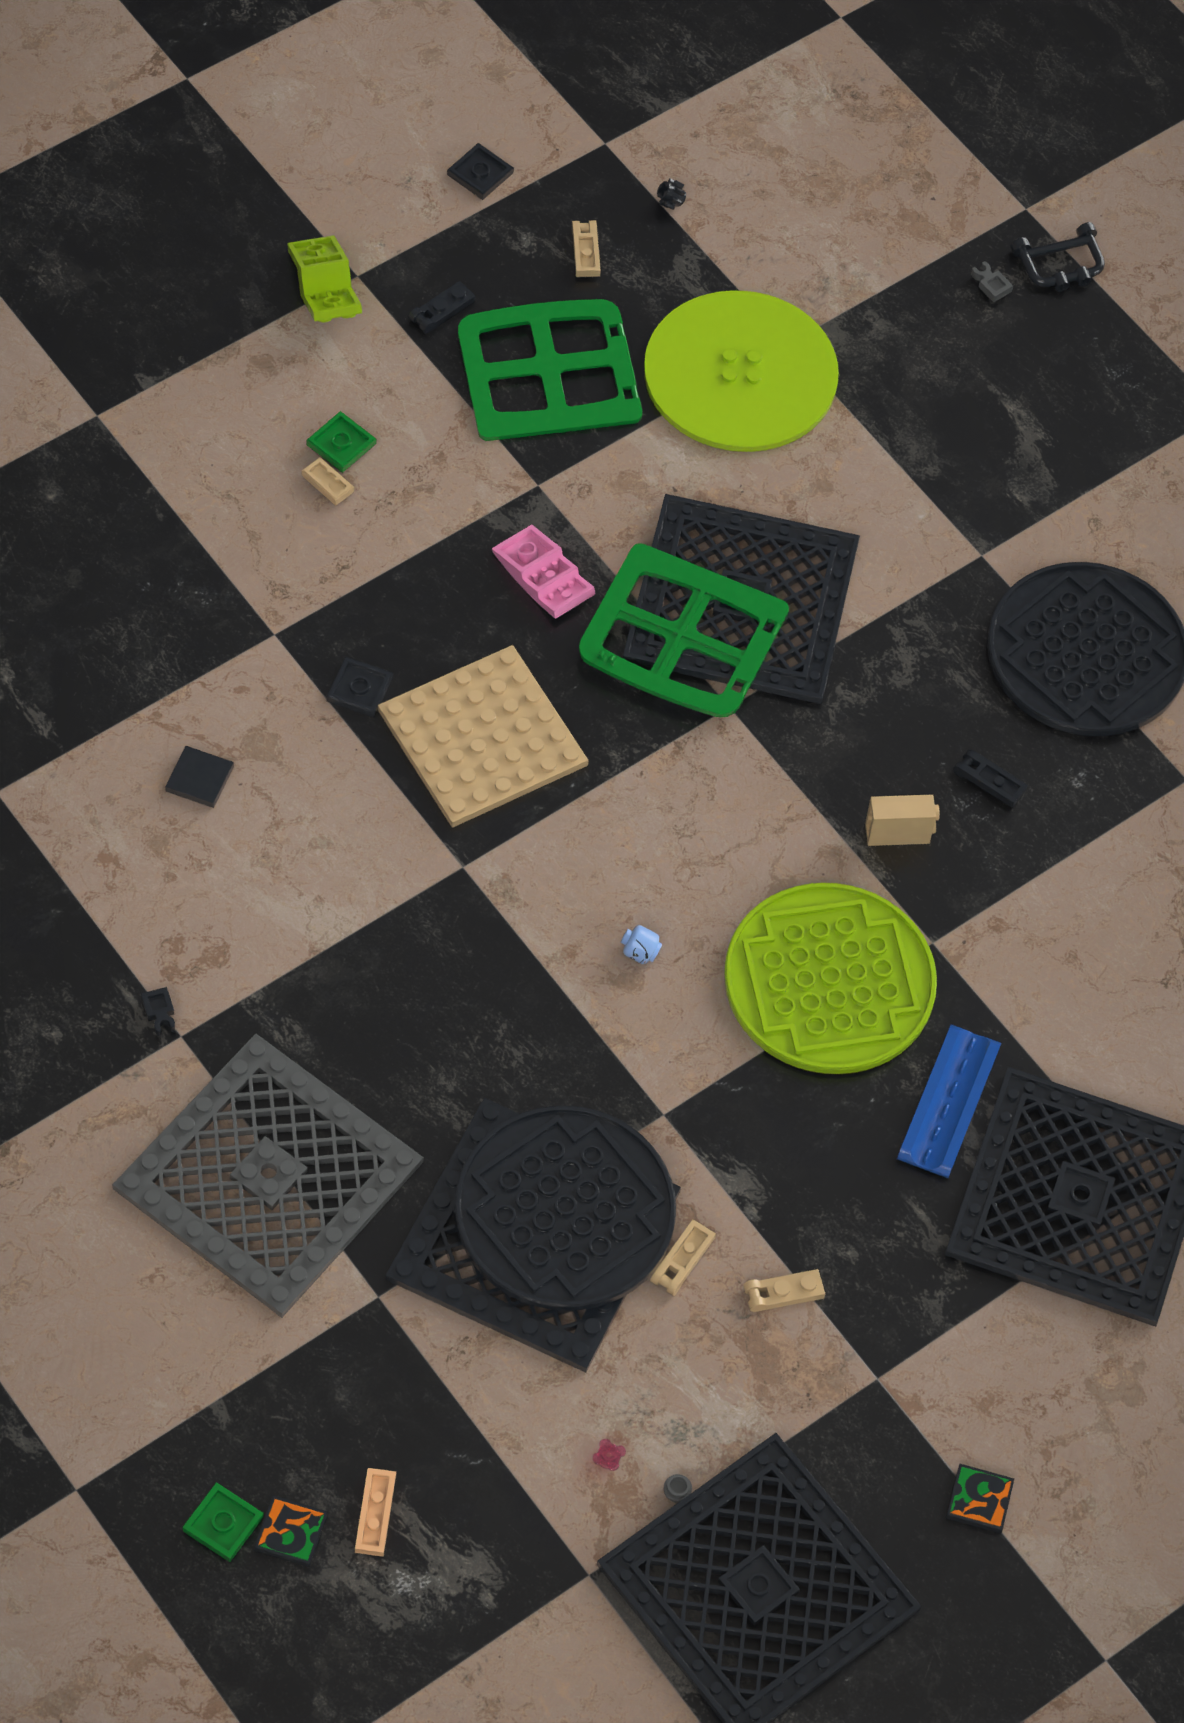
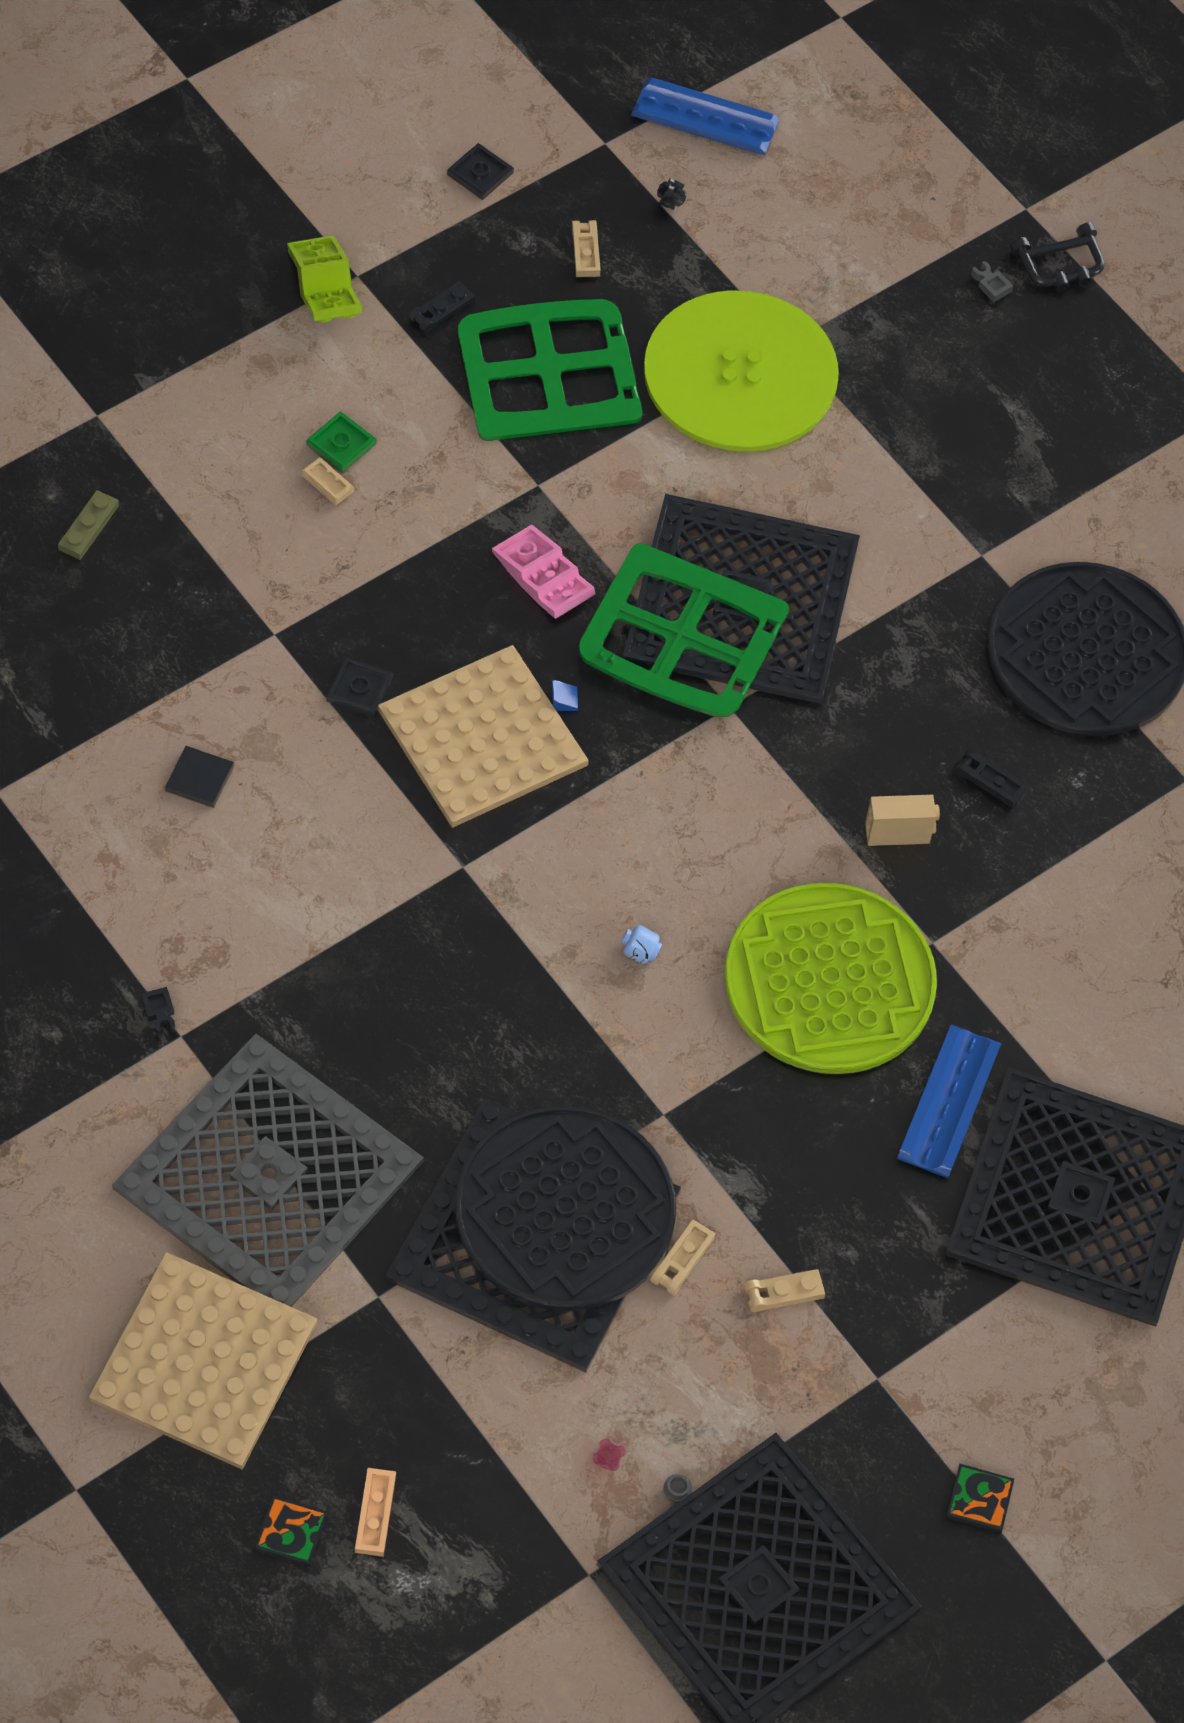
green plate [183,1482,264,1562] -> none
none -> olive plate [58,490,119,560]
none -> tan plate [89,1252,318,1470]
none -> slope [551,680,578,711]
none -> blue plate [631,78,779,156]

